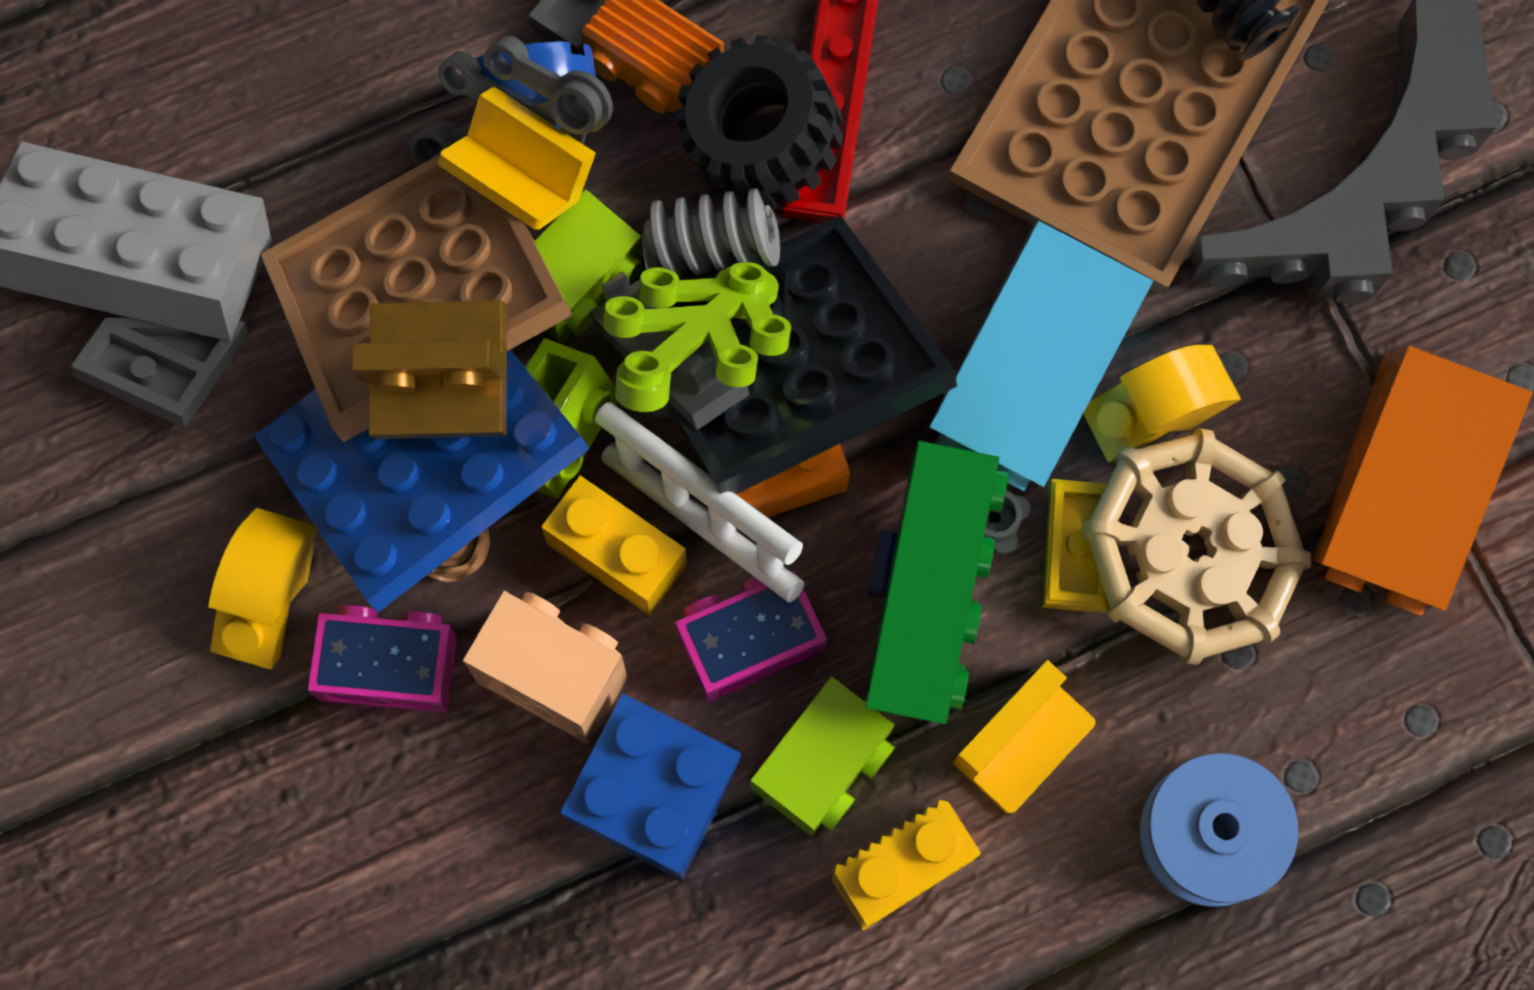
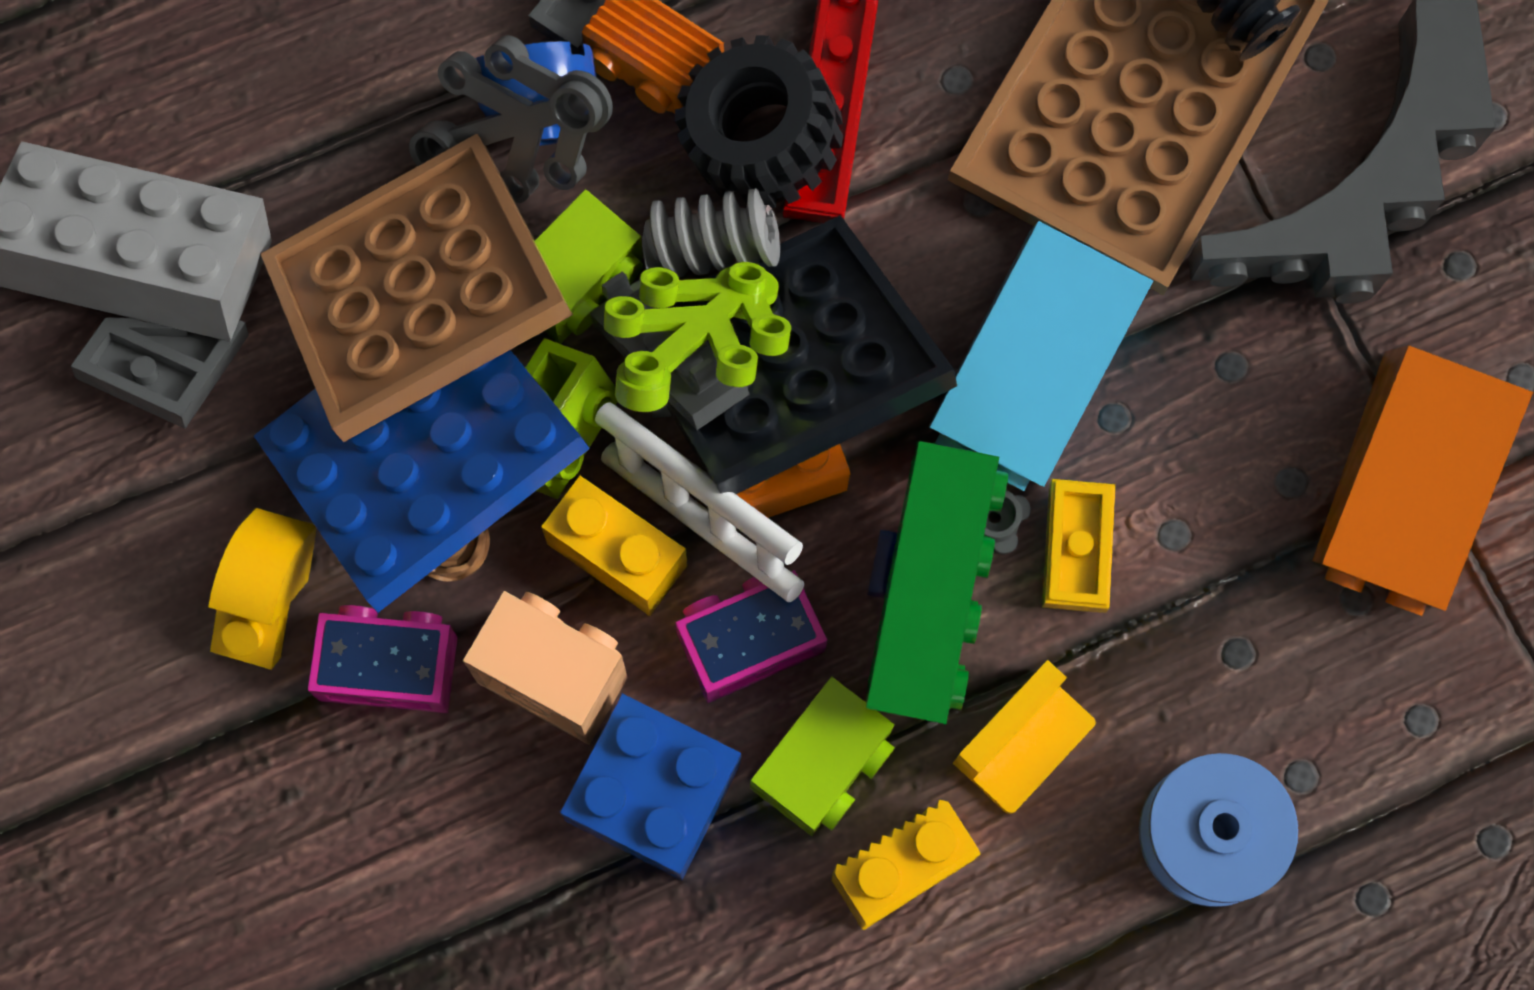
pearl gold bracket [352,300,507,439] -> none
yellow panel [437,86,596,230] -> none
tan plate [1081,428,1311,665] -> none
yellow brick [1083,345,1241,463] -> none

